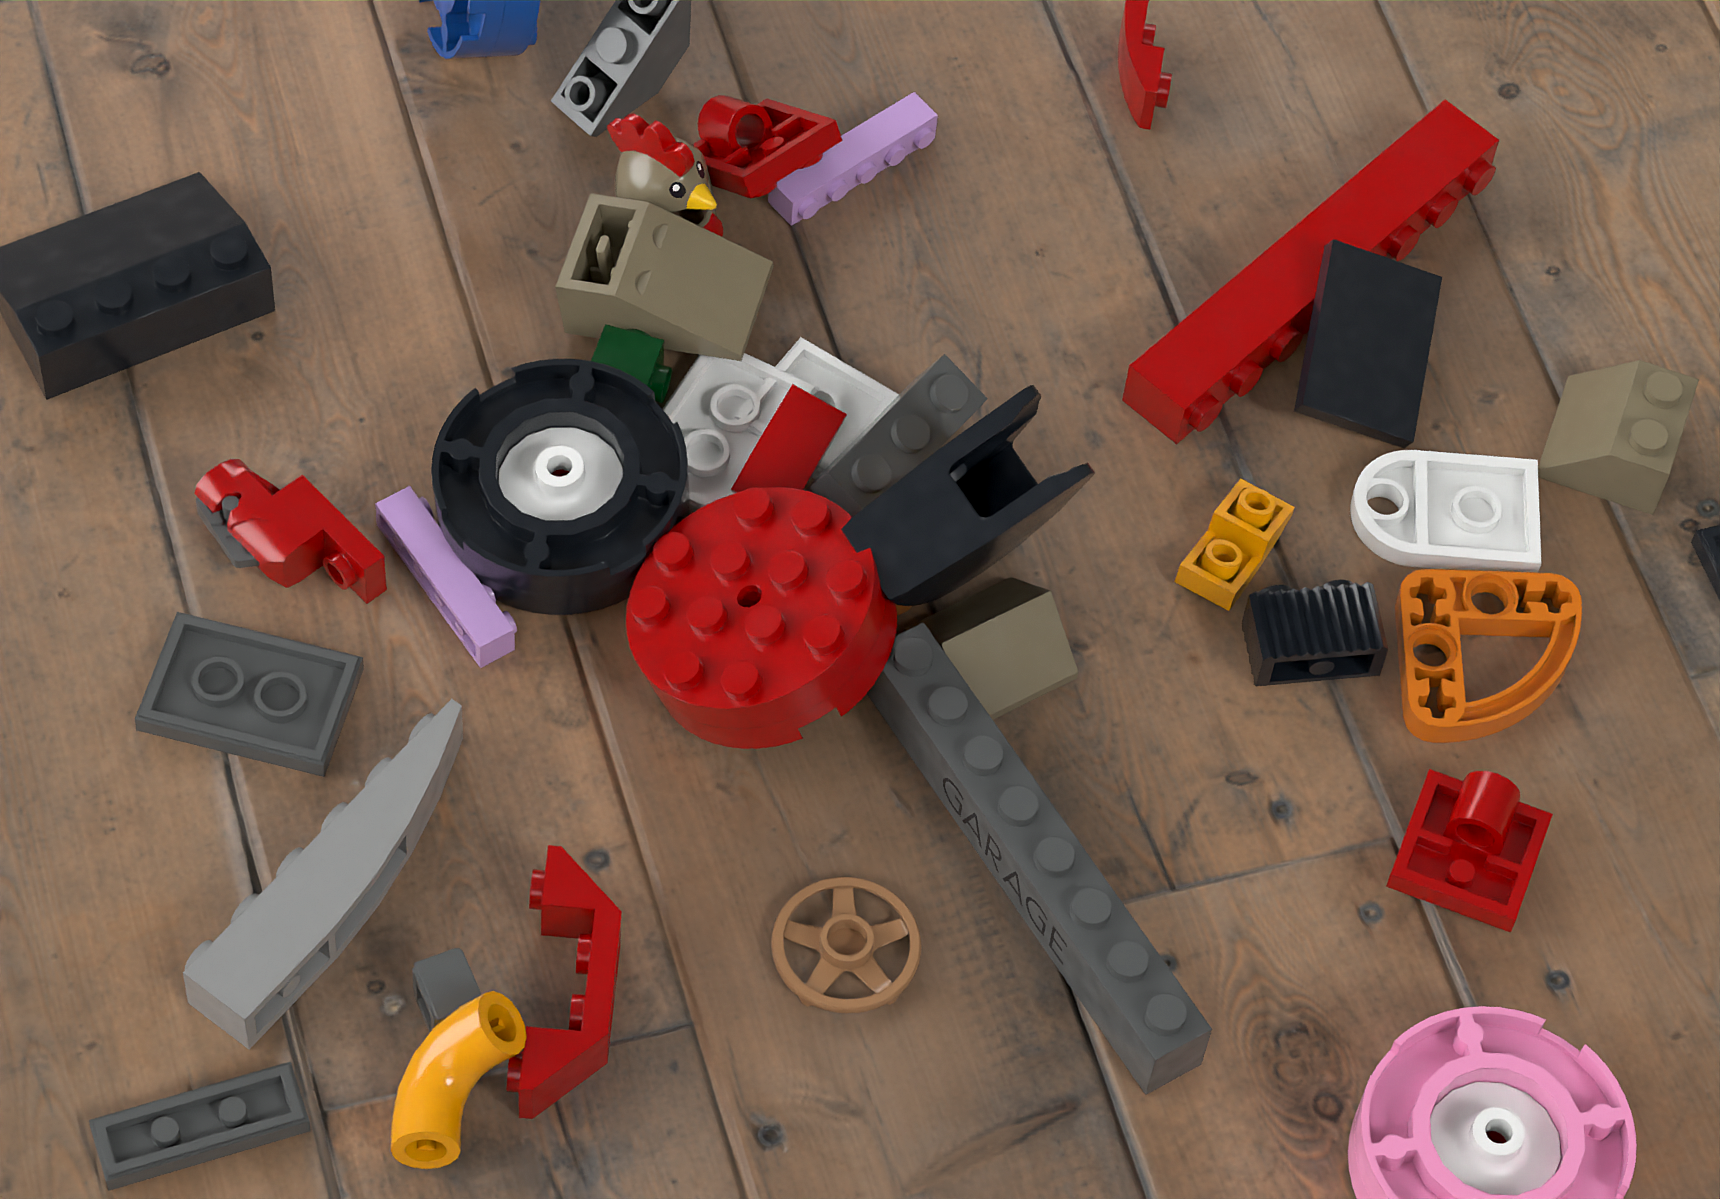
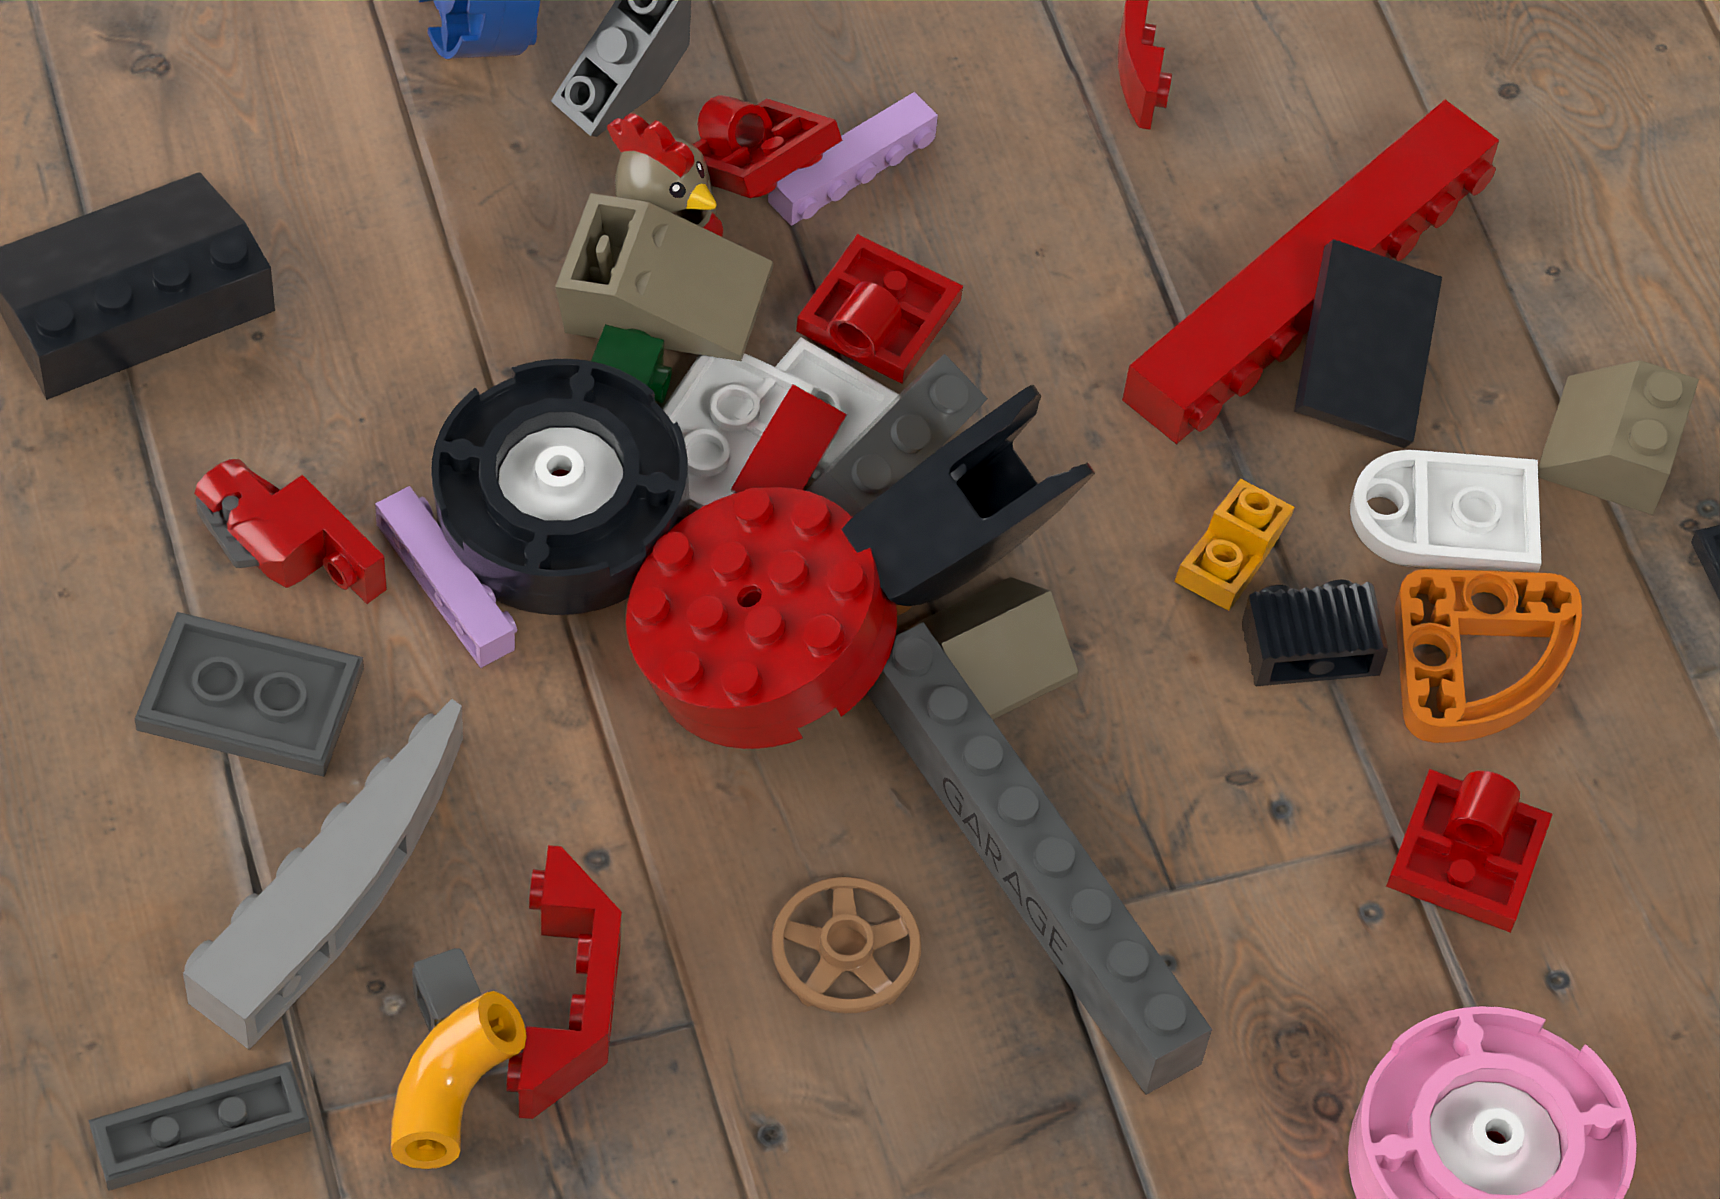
none -> red plate [796,234,963,384]

